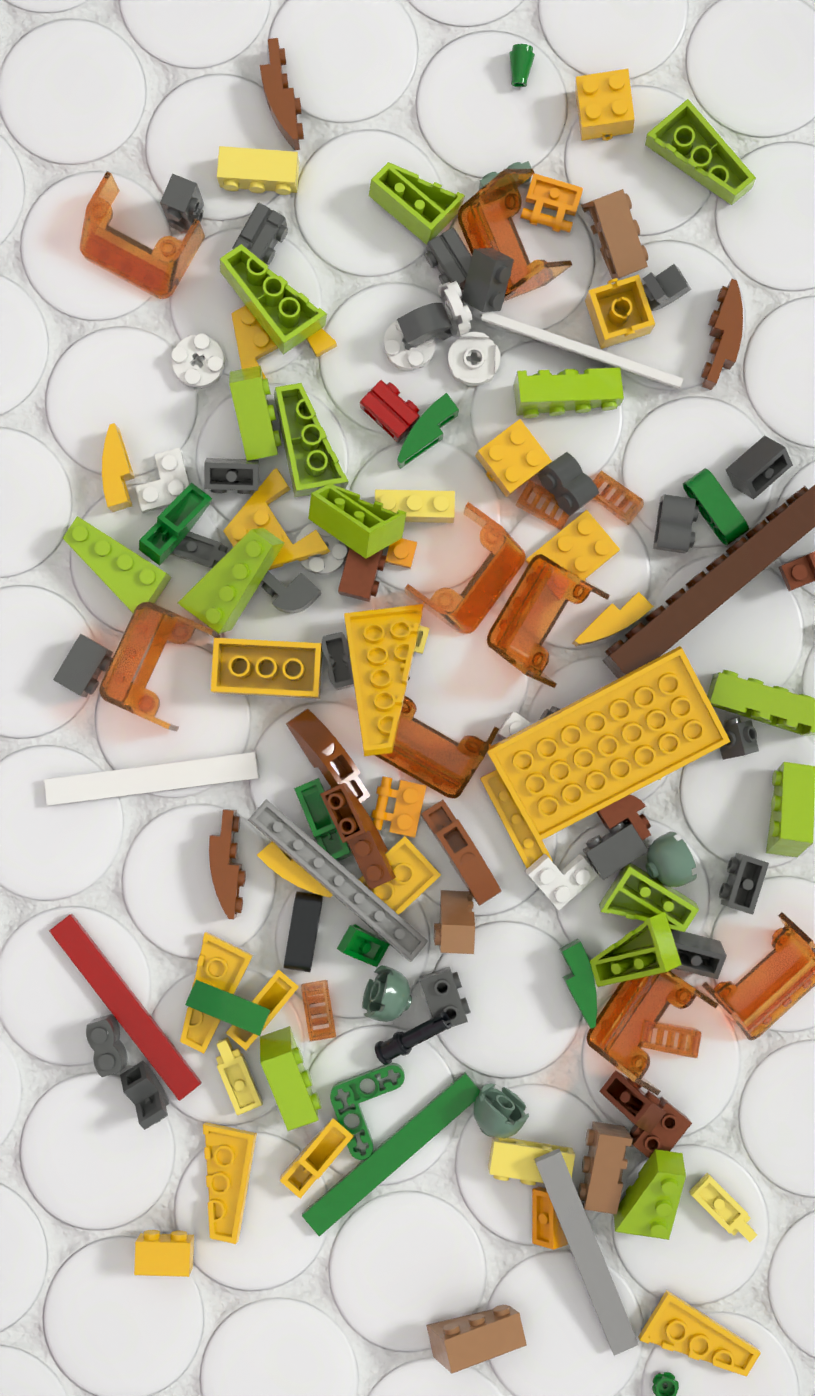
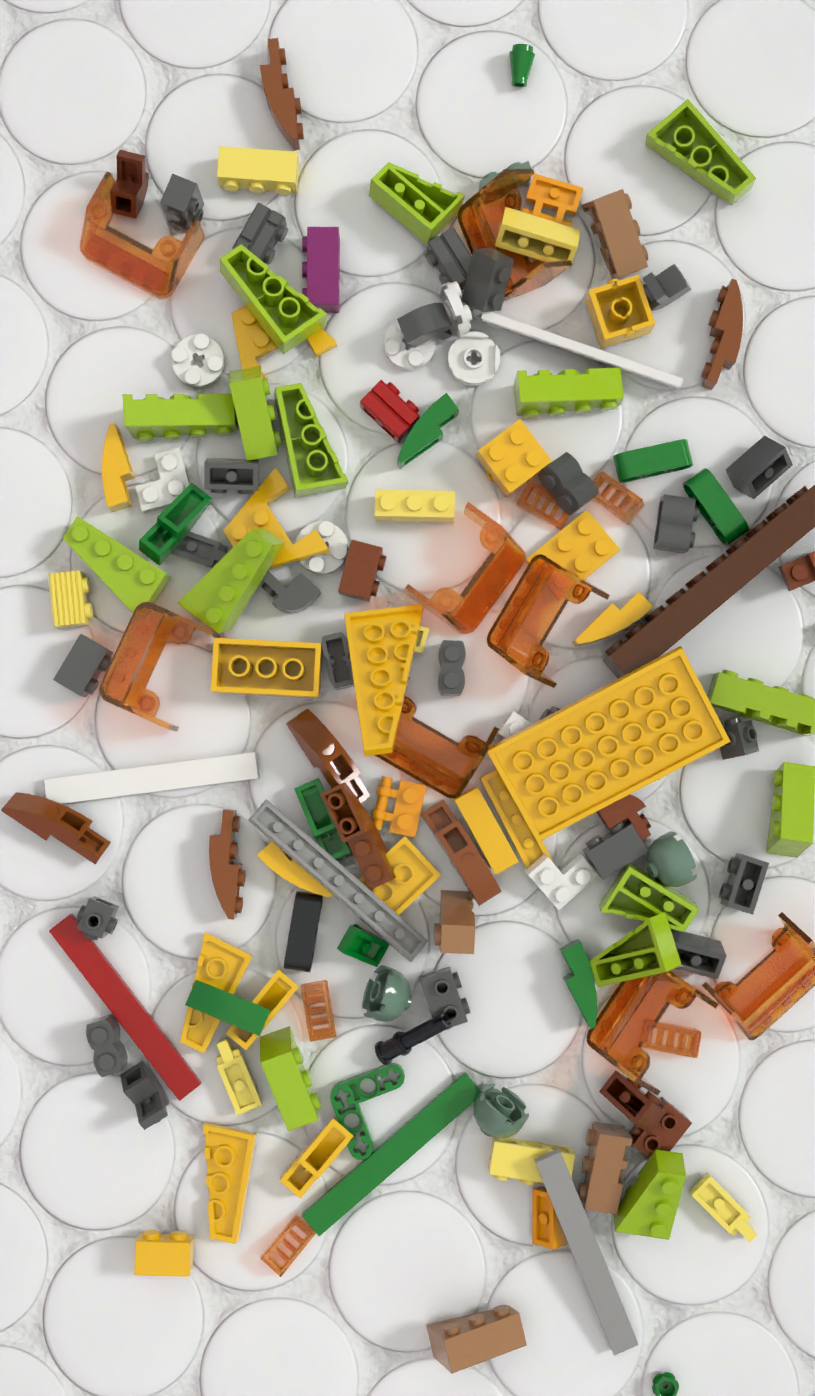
lime wedge [308,484,407,559] -> none
light orange plate [385,538,417,569] -> none
yellow brick [575,69,635,141] -> none
yellow wing [638,1290,761,1377] -> none
none -> dark orange slope [1,792,111,864]
none -> light yellow brick [48,570,93,629]
none -> dark grey brick [76,896,119,940]
none -> copper brick [110,150,149,219]
none -> lime wedge [122,393,238,442]
none -> clear orange slope [260,1215,316,1277]
none -> magenta brick [302,227,340,313]
none -> dark grey brick [438,640,466,696]
none -> yellow slope [454,786,519,875]
none -> light yellow brick [495,207,581,269]
none -> green beam [613,439,693,483]

